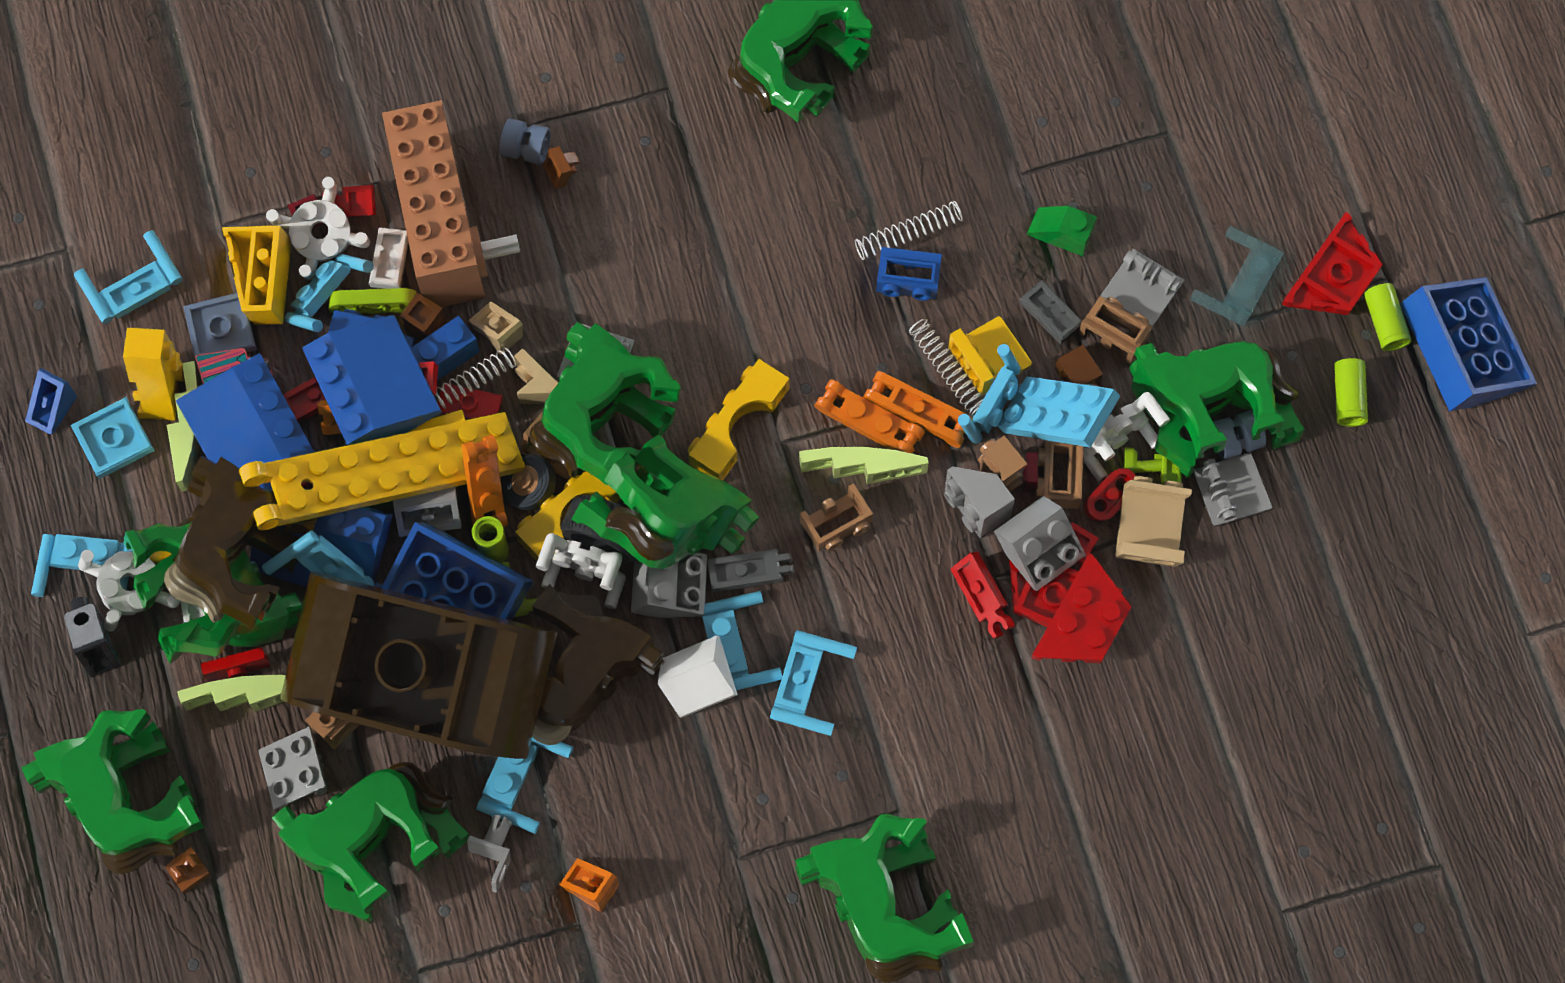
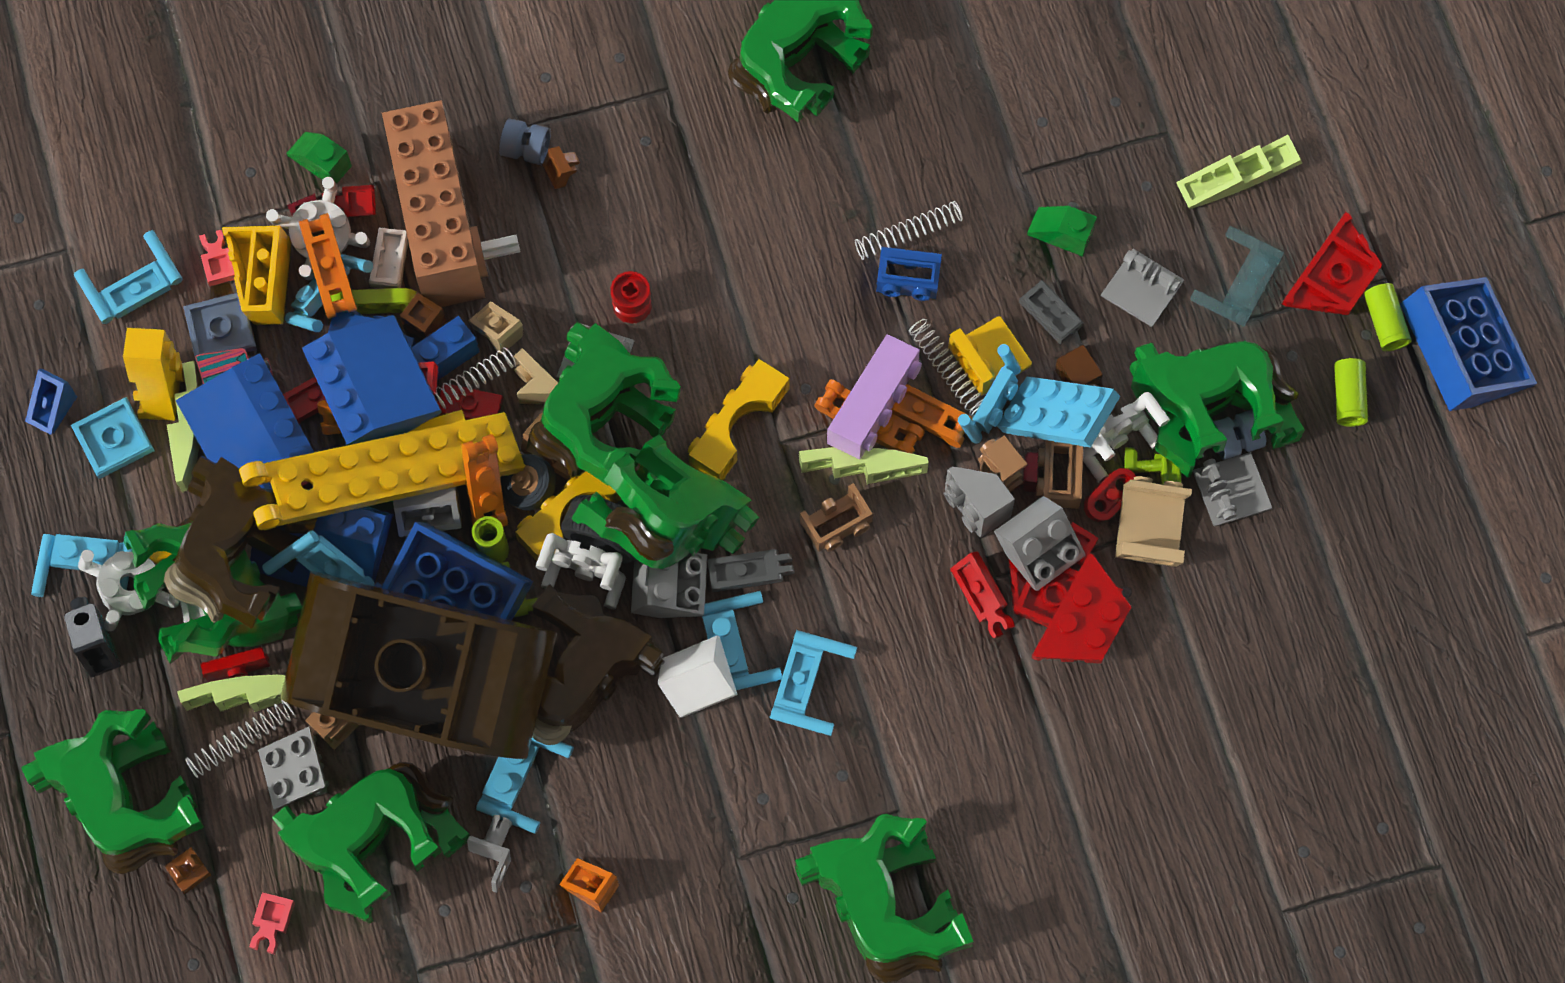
medium nougat window [1079,296,1152,365] -> none
none -> white piece [185,700,297,778]
none -> coral plate [199,230,235,287]
none -> coral plate [249,892,295,955]
none -> green slope [286,132,352,184]
none -> orange plate [299,213,357,319]
none -> red wheel [610,271,652,324]
none -> lavender brick [827,334,922,460]
none -> yellowish green slope [1176,135,1302,209]

